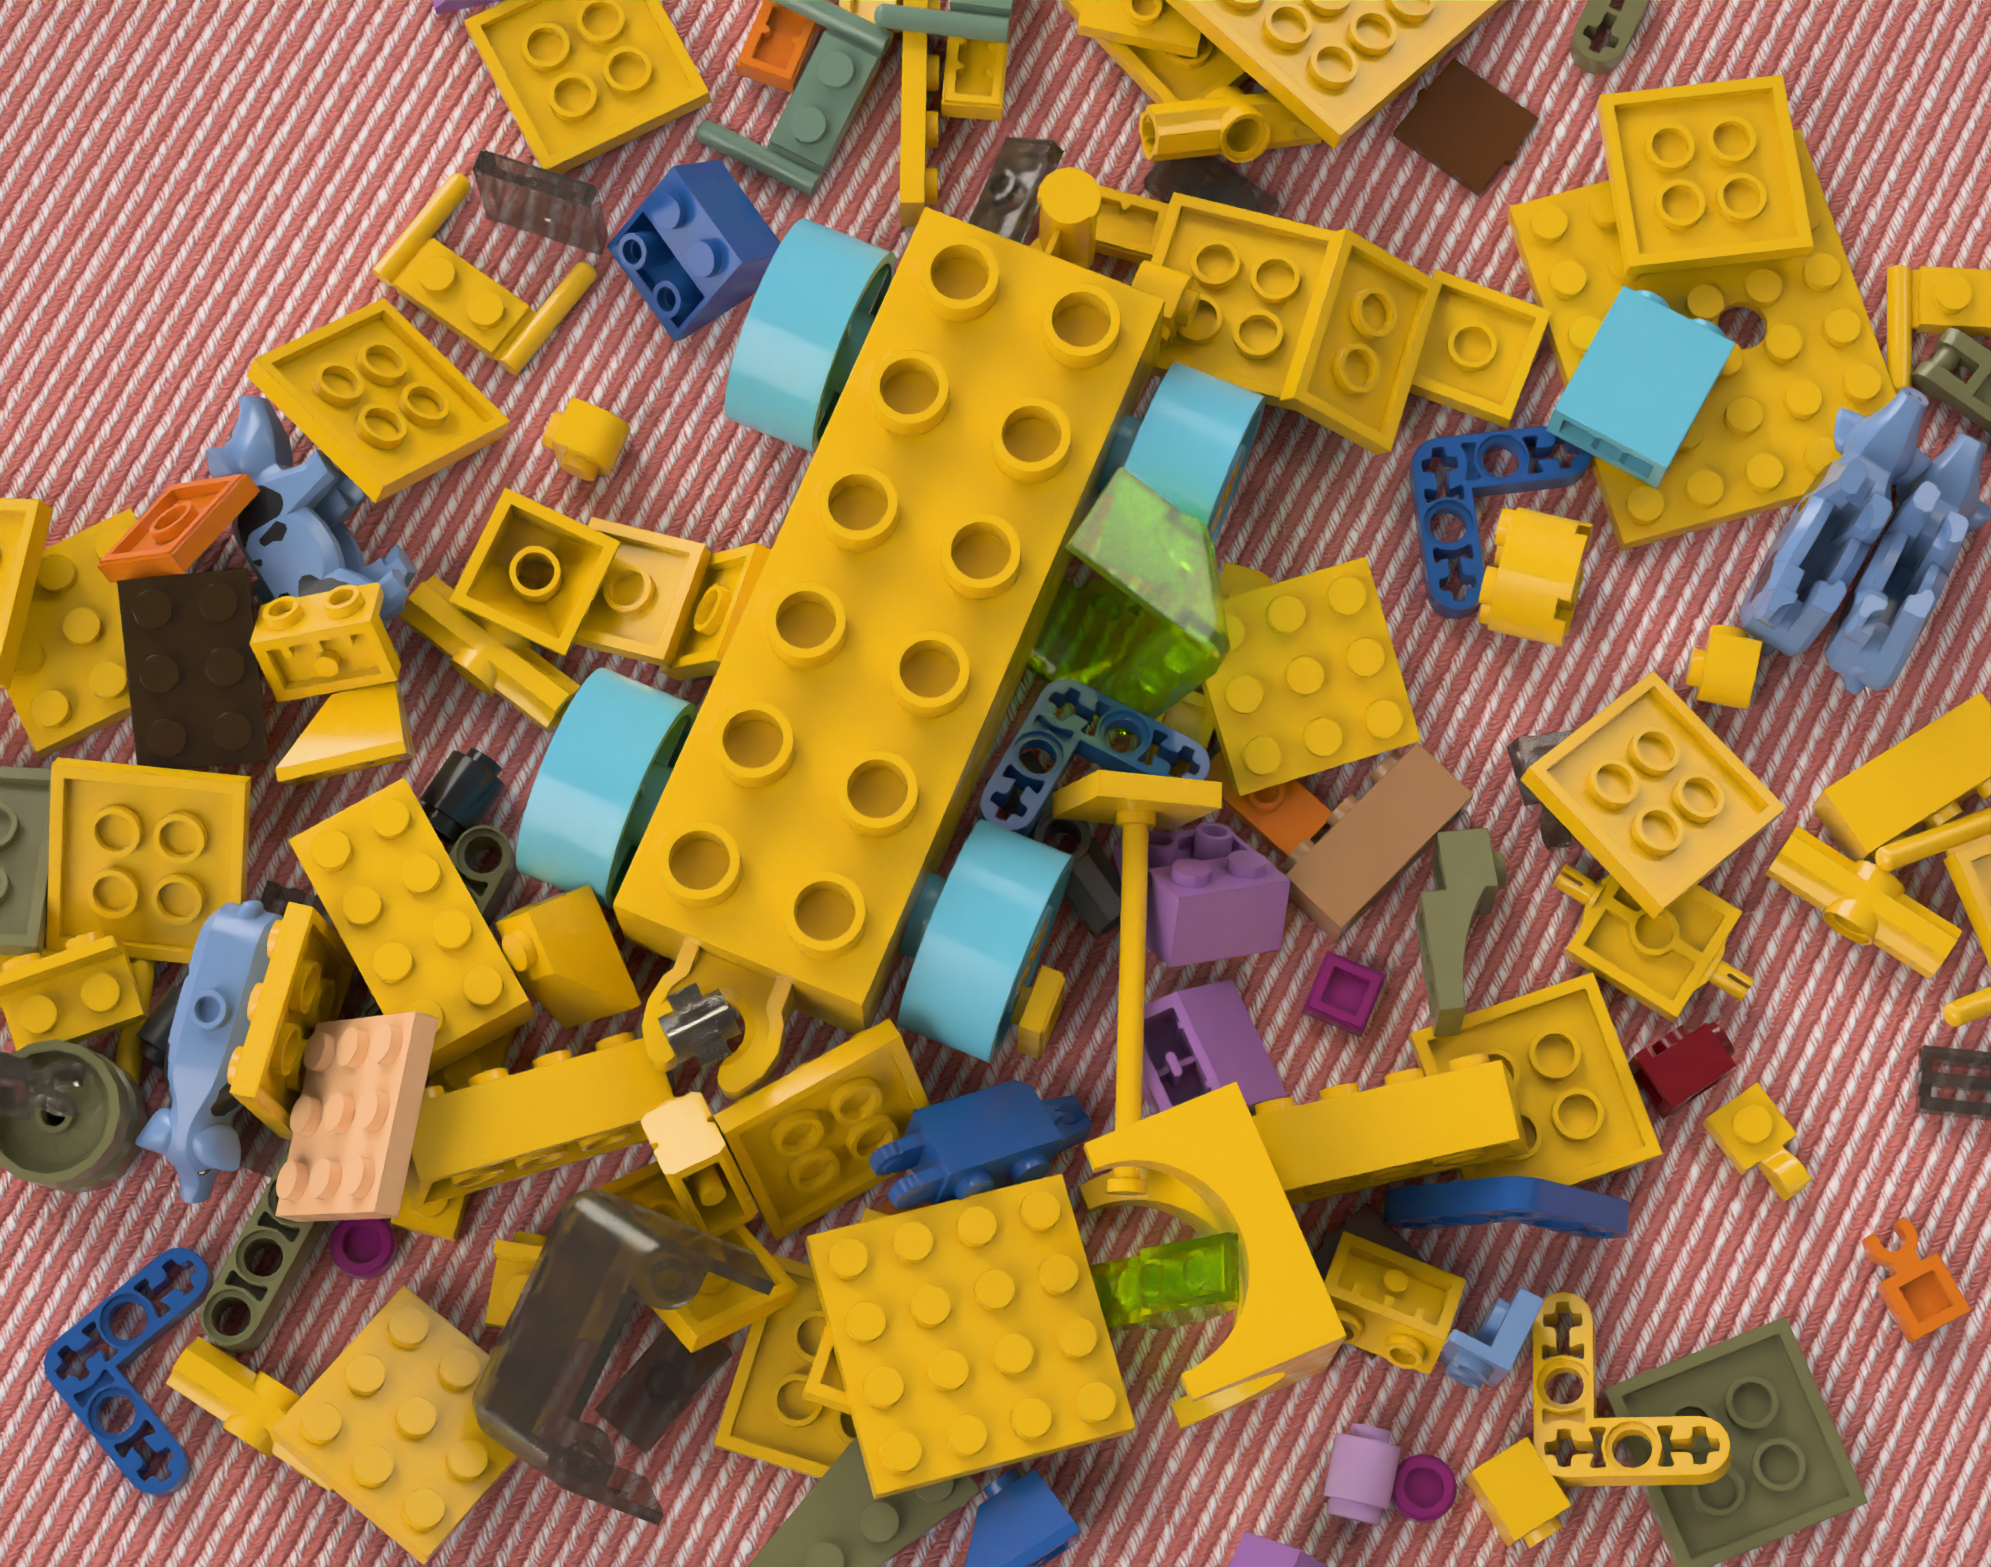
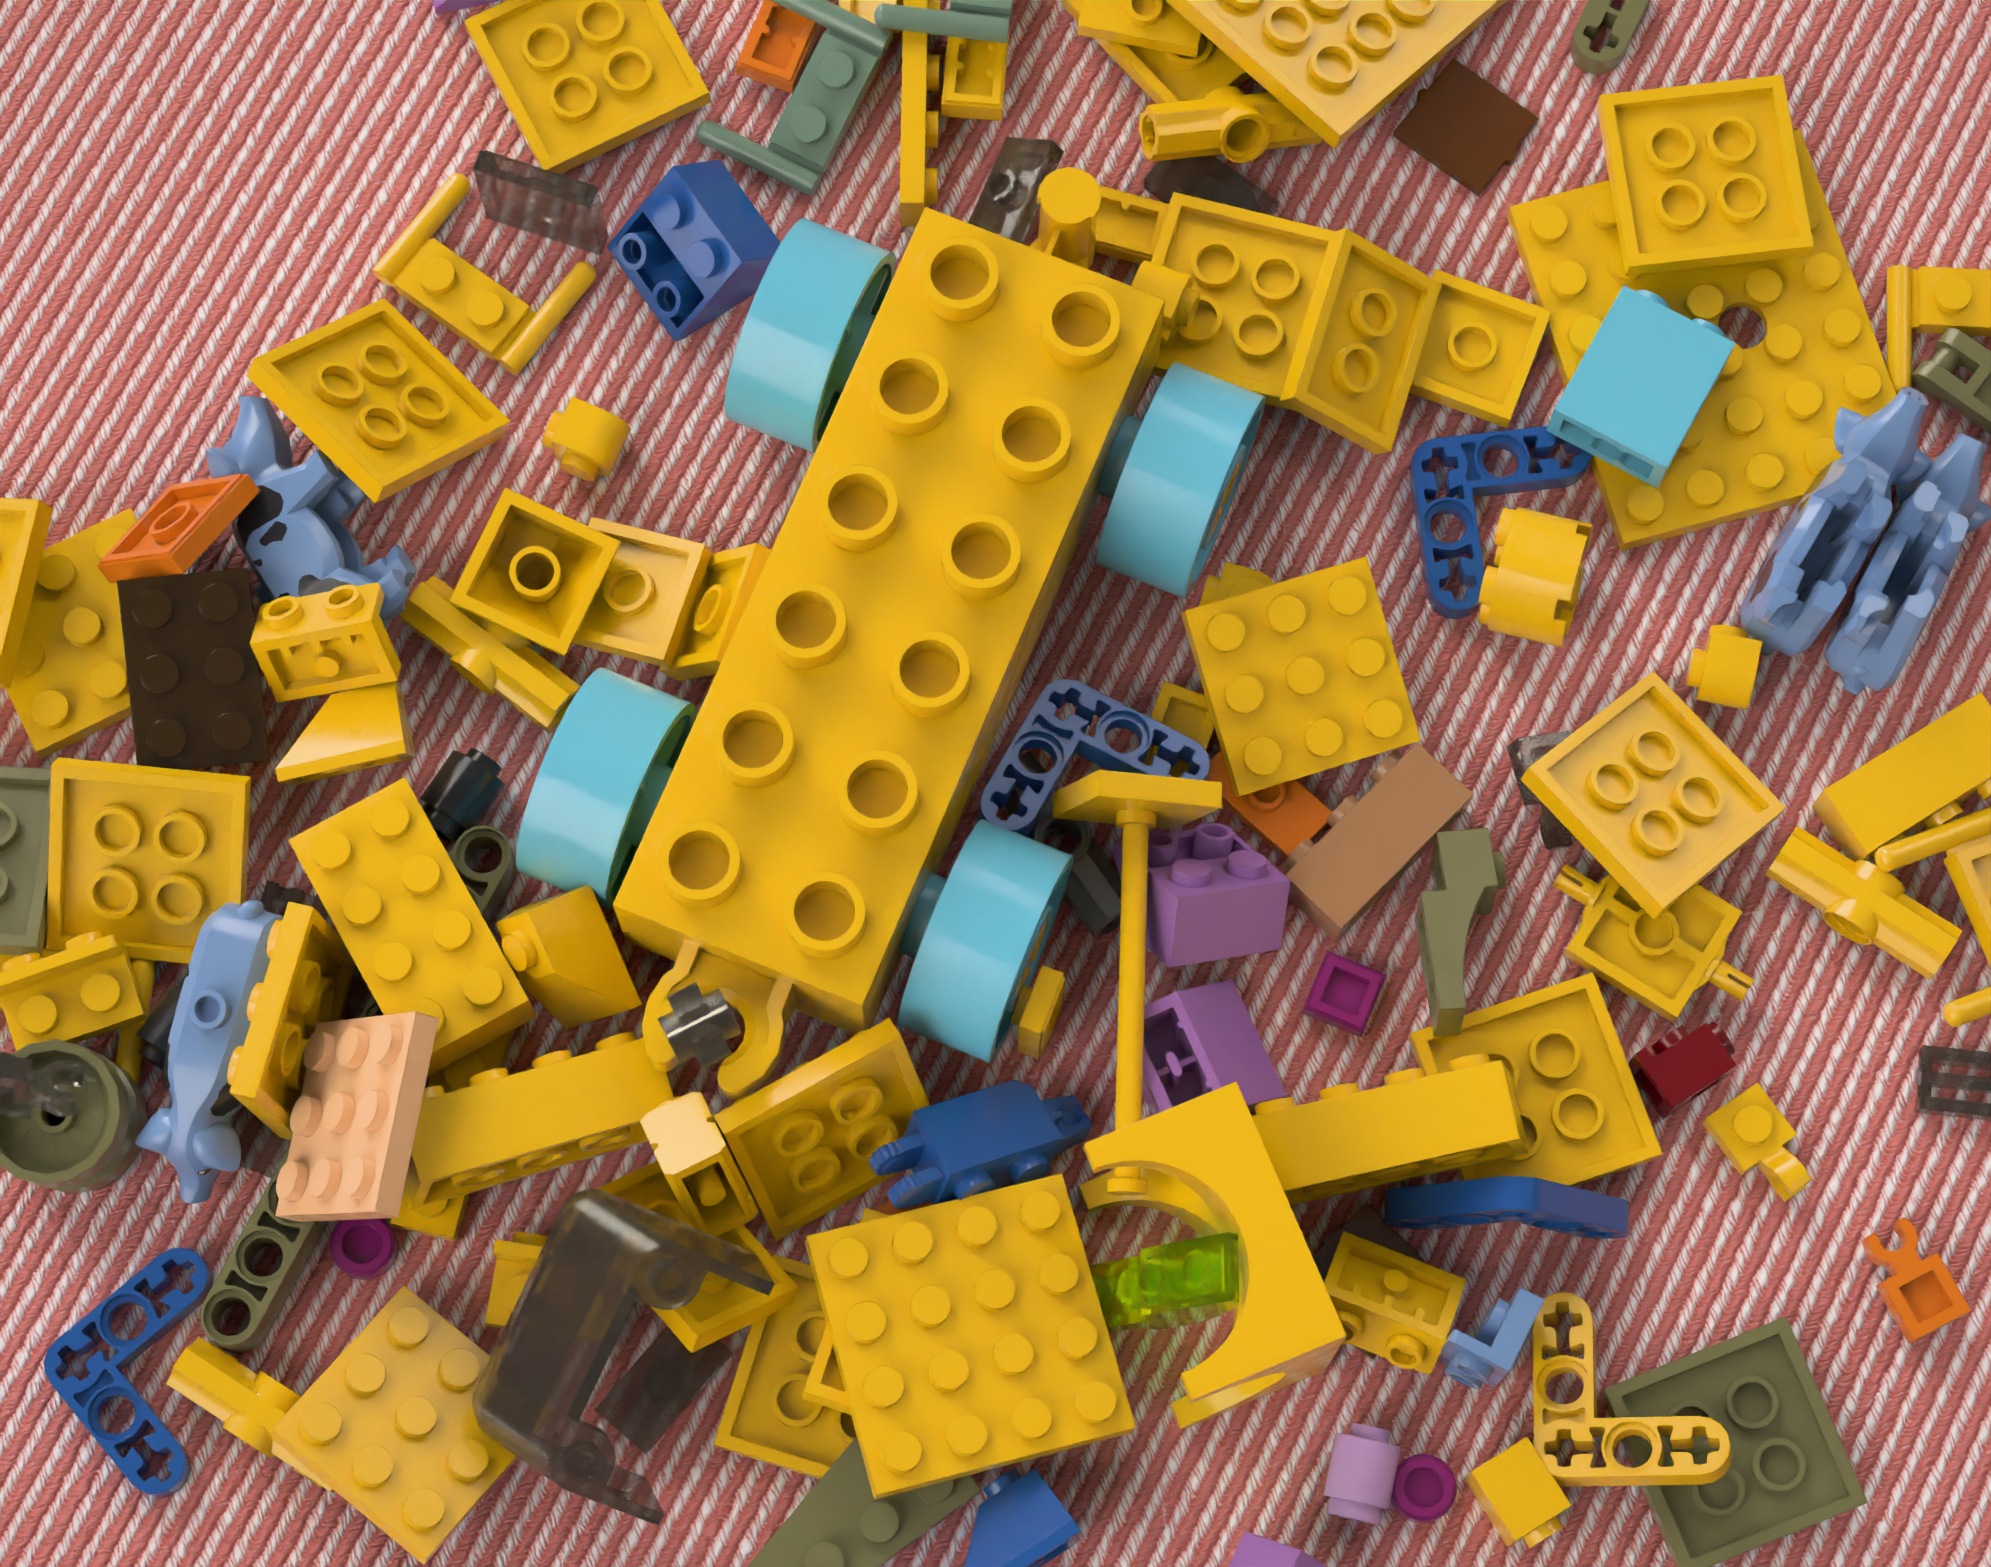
clear neon green windscreen [1025,466,1230,735] -> none

